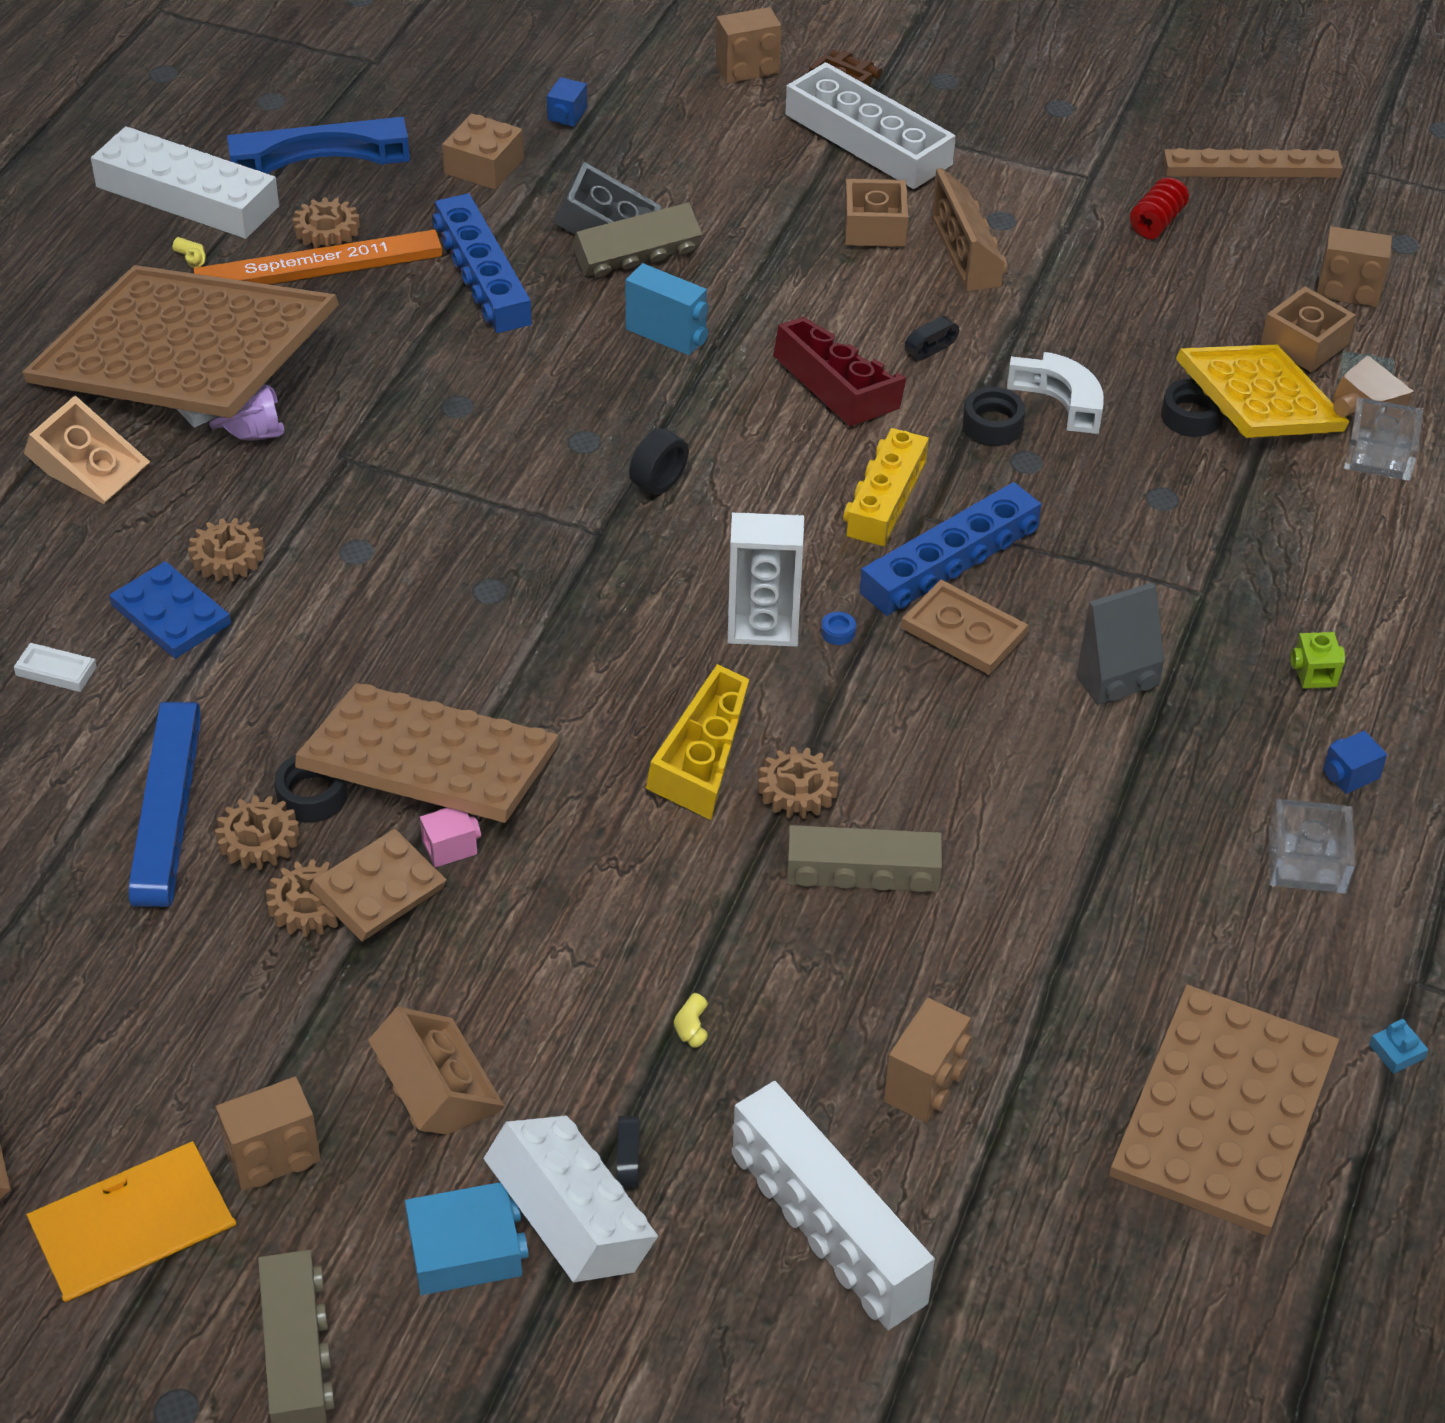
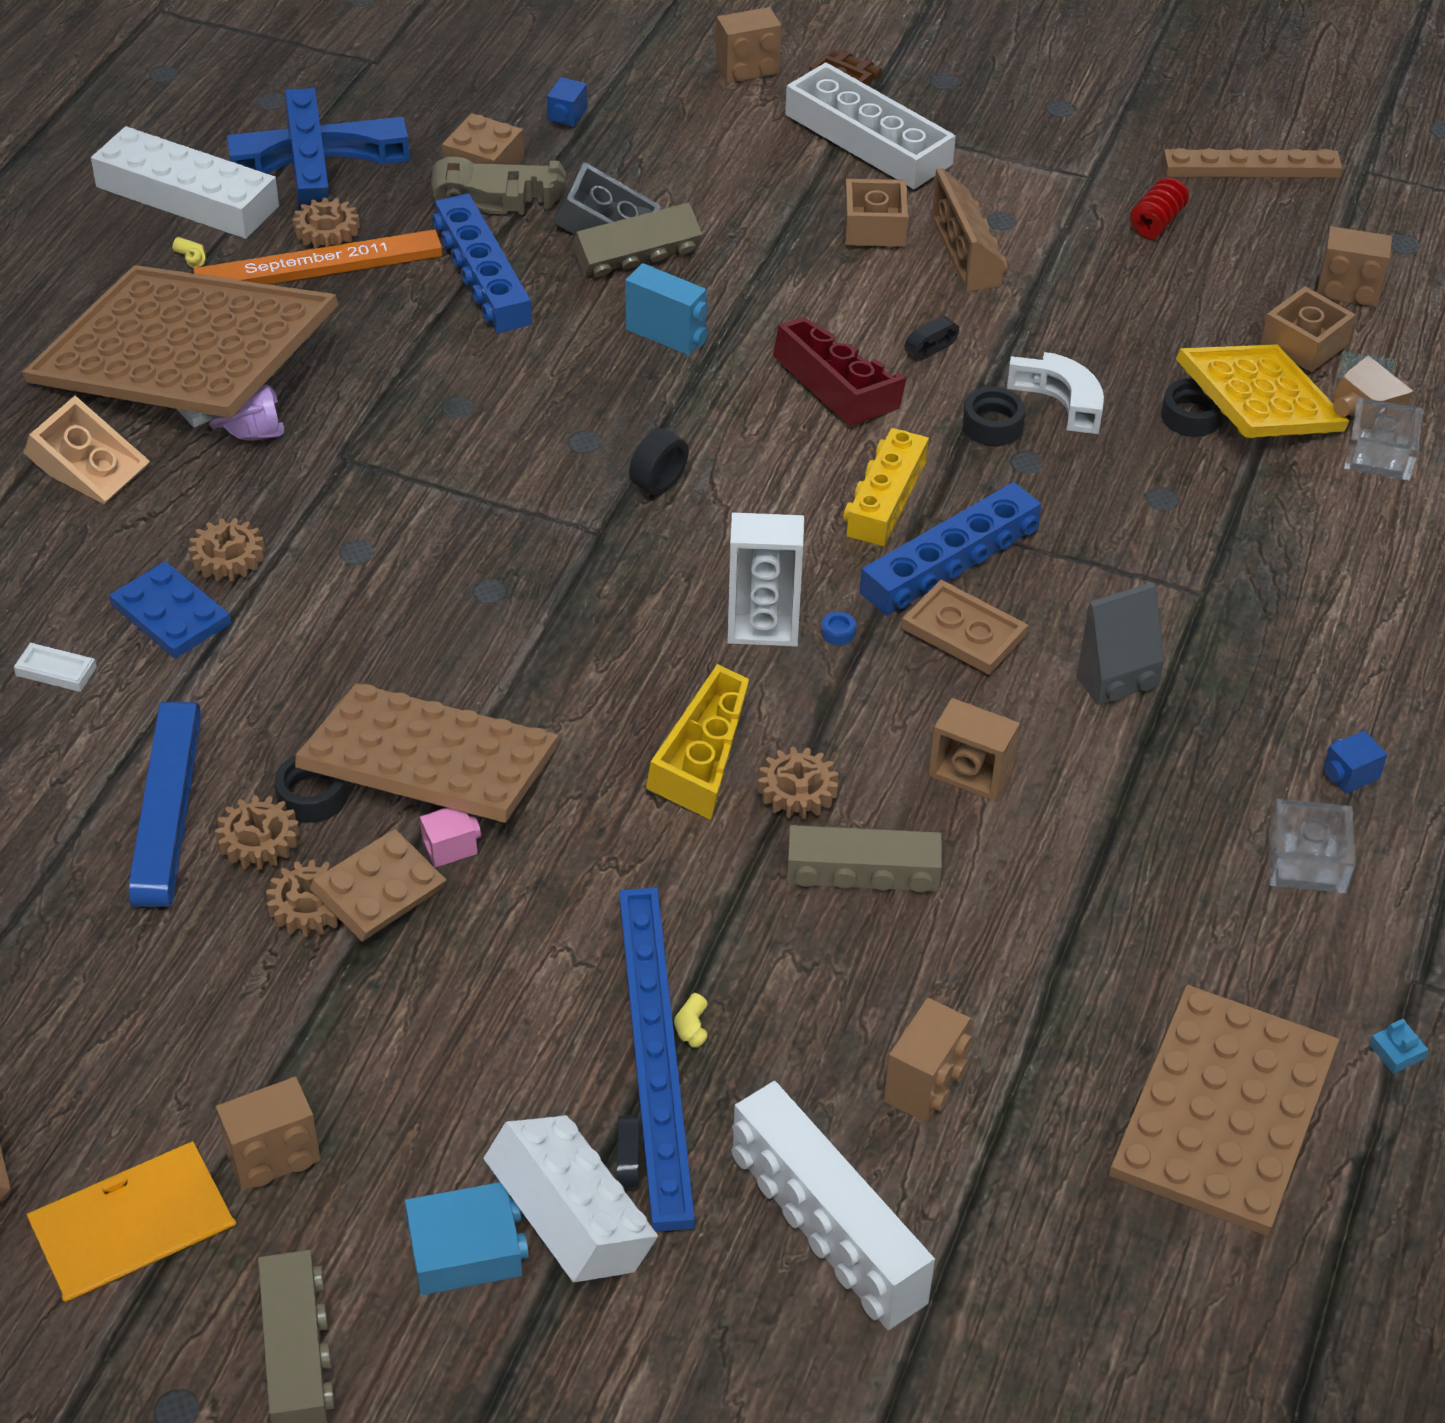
medium nougat slope [368,1007,505,1135] -> none
lime brick [1290,632,1345,689] -> none
none -> blue brick [285,88,329,210]
none -> dark tan piece [430,156,567,215]
none -> blue plate [619,888,695,1232]
none -> medium nougat brick [928,698,1020,801]

